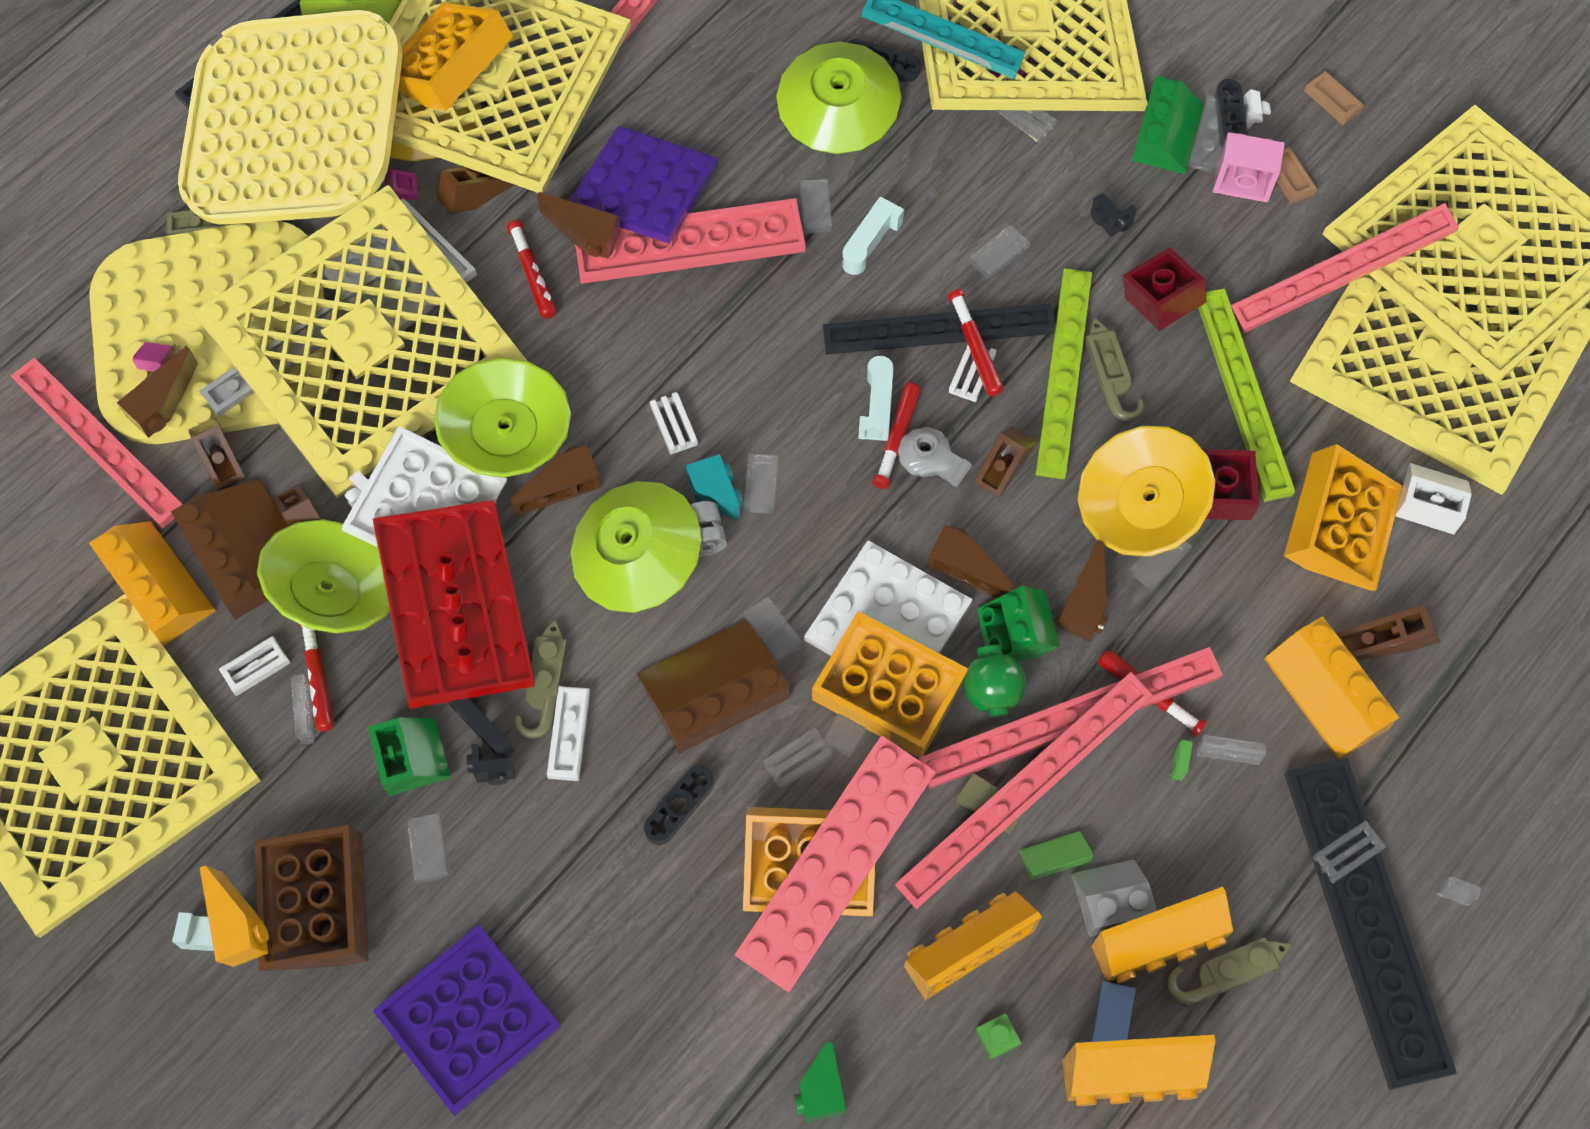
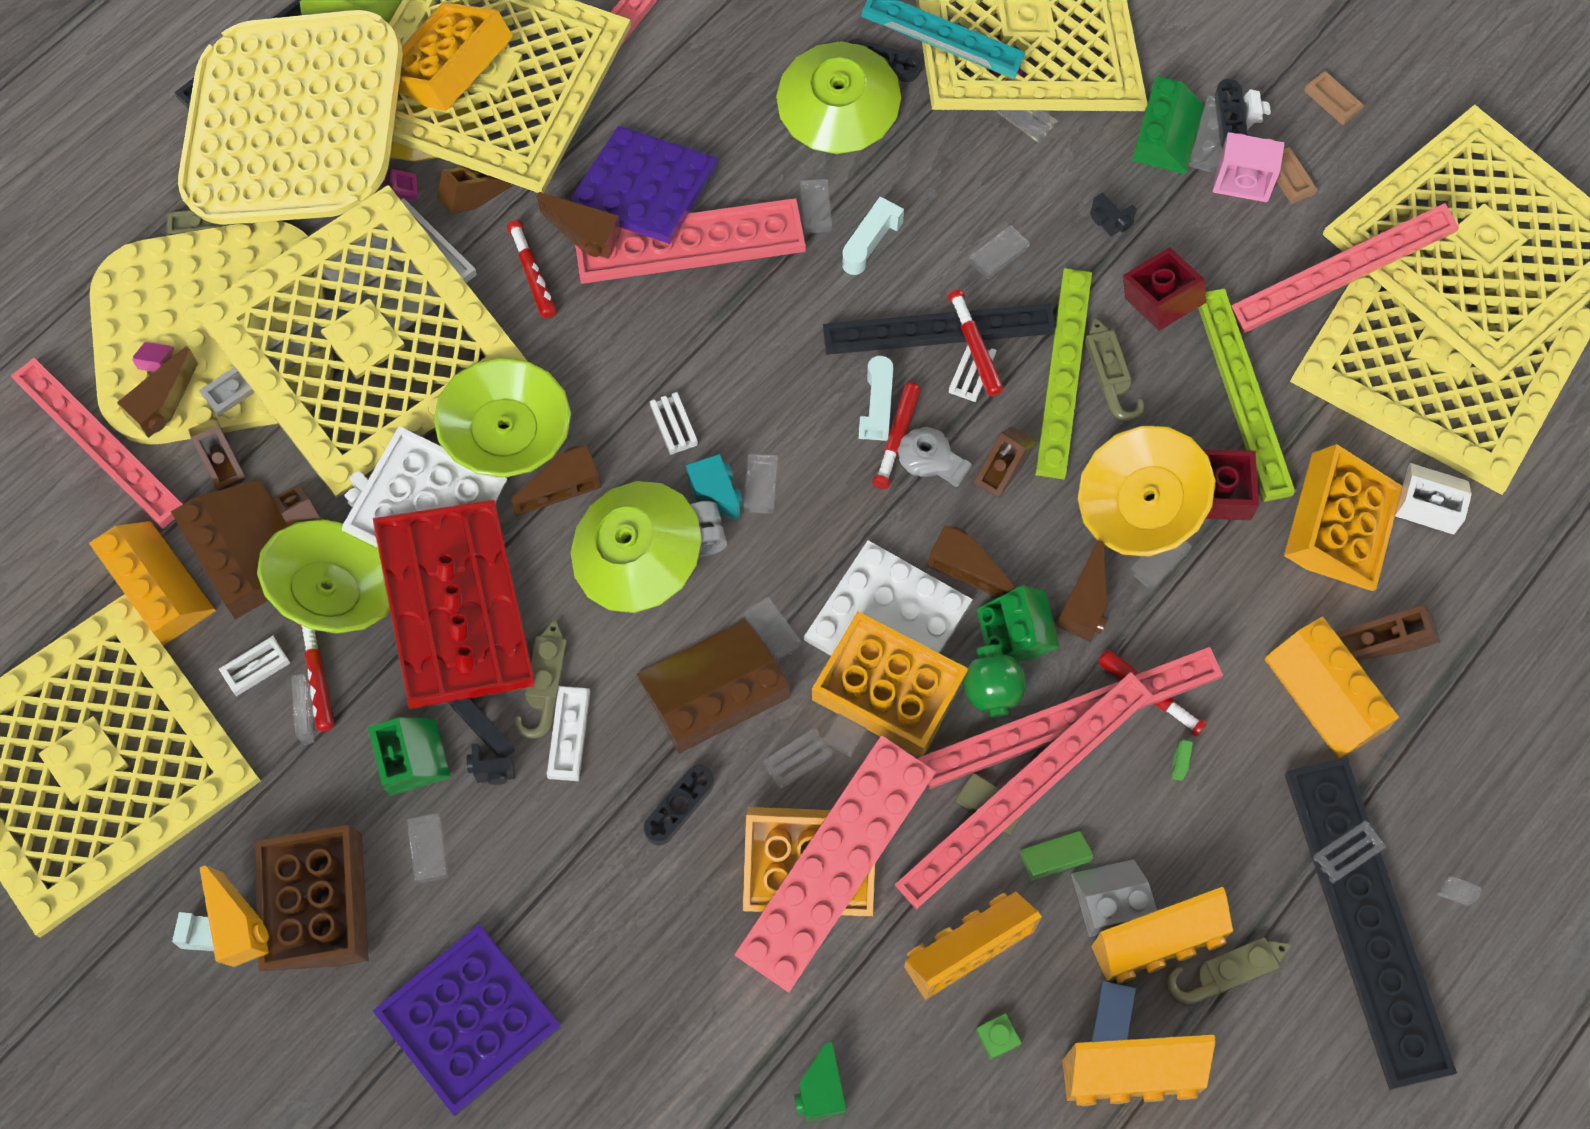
clear tile [1196,735,1266,765] -> none

